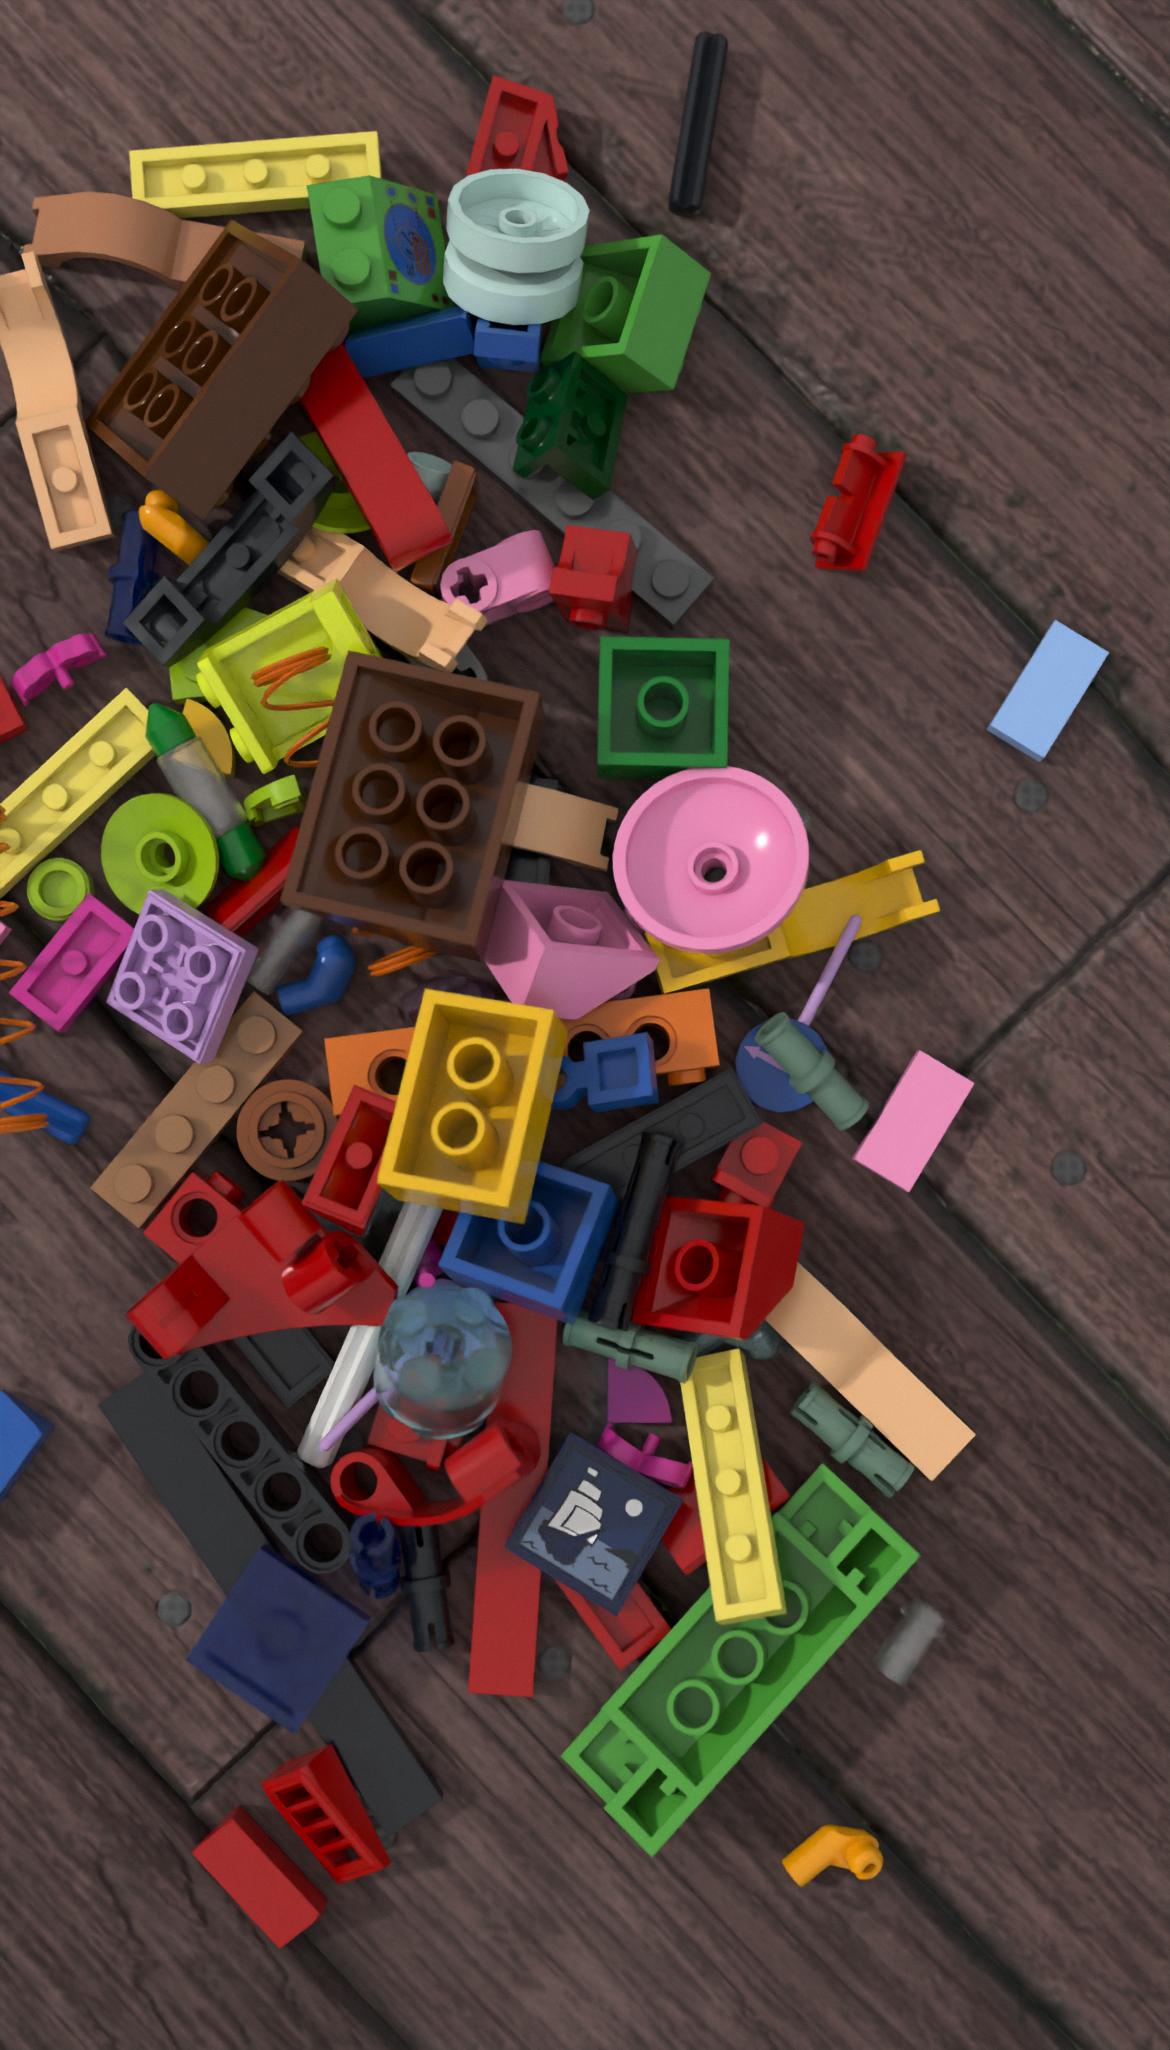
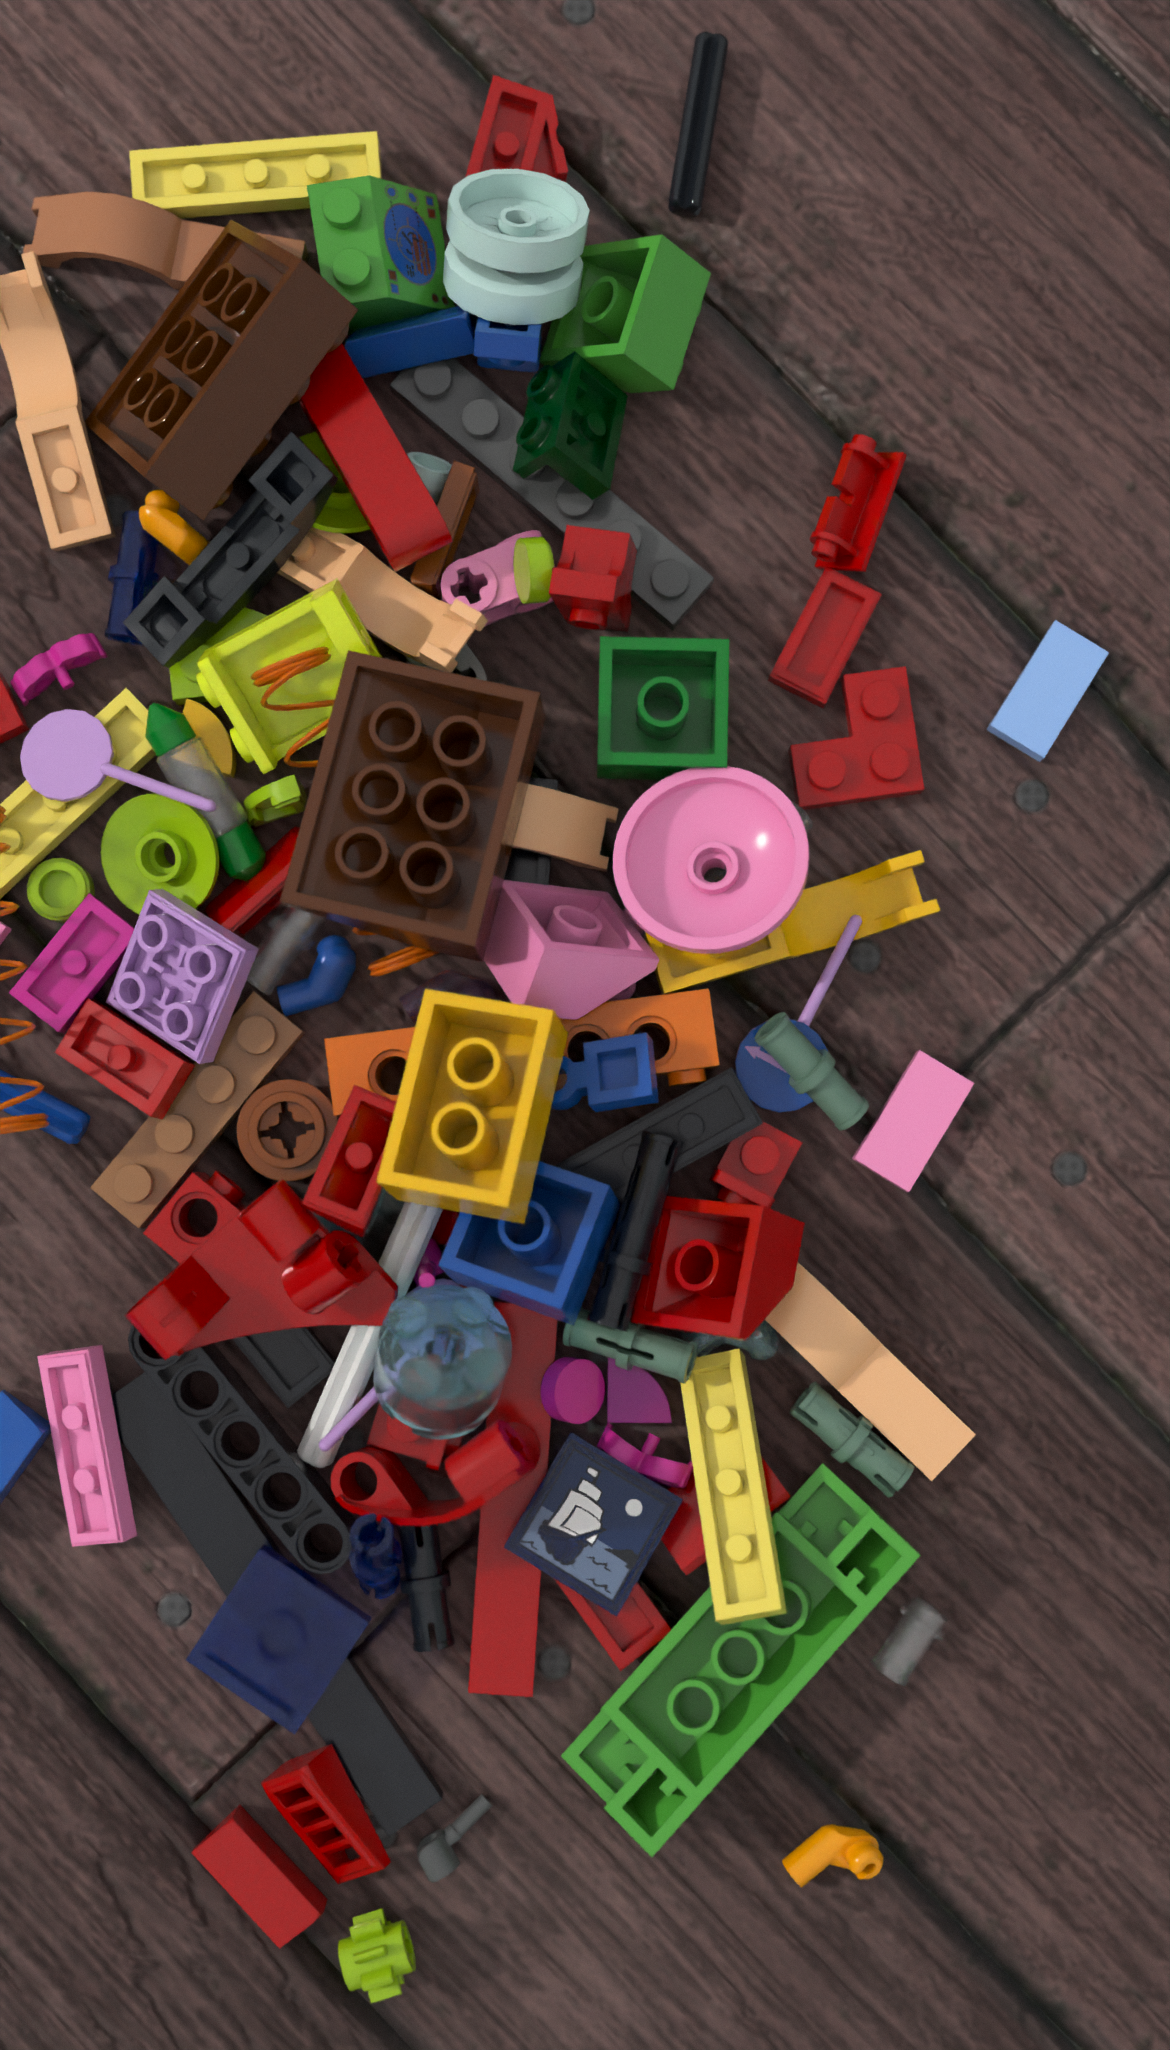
none -> lavender piece [20,709,216,812]
none -> bright pink tile [37,1345,137,1547]
none -> red plate [55,998,195,1120]
none -> lime gear [338,1908,416,2004]
none -> dark grey hand [417,1794,493,1882]
none -> lime tile [513,537,554,604]
none -> dark pink tile [541,1357,605,1424]
none -> red tile [768,566,882,709]
none -> red plate [788,666,925,811]

